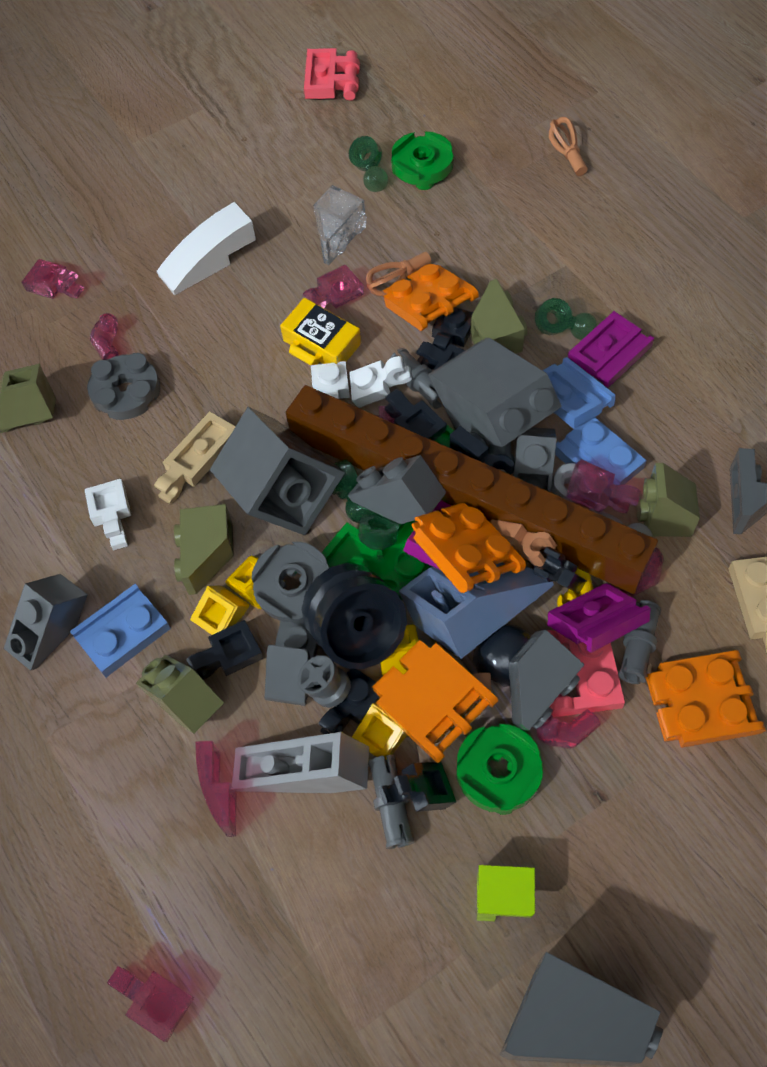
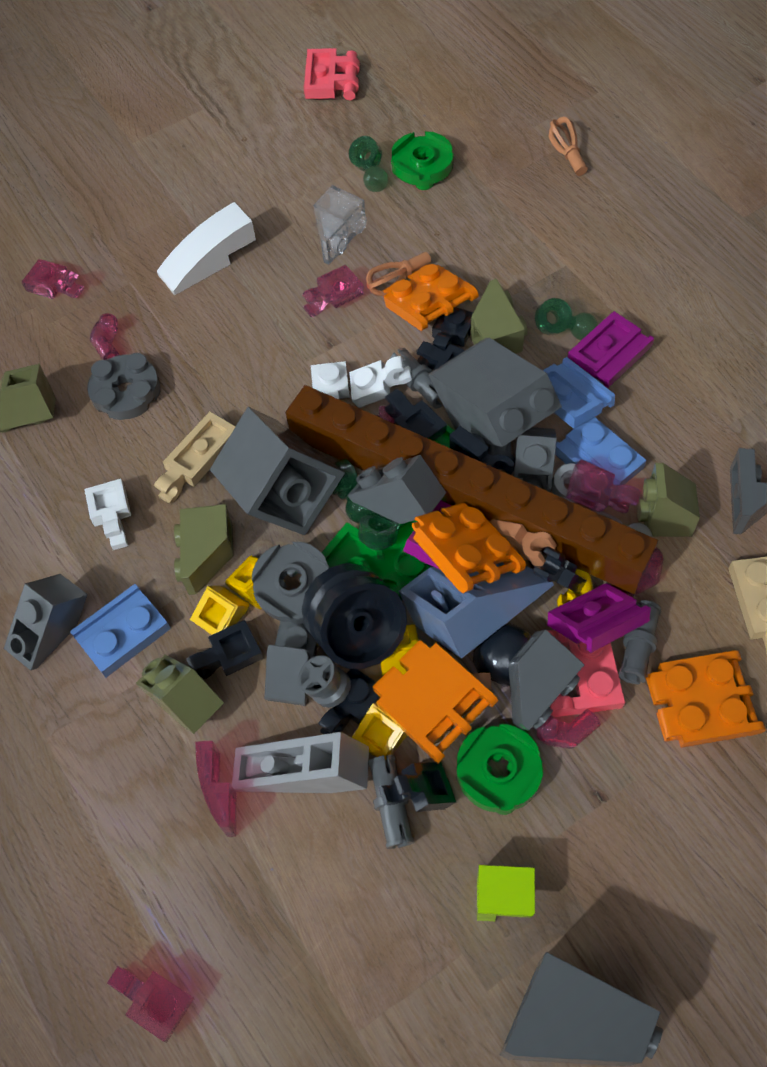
yellow piece [280,298,361,366] -> none

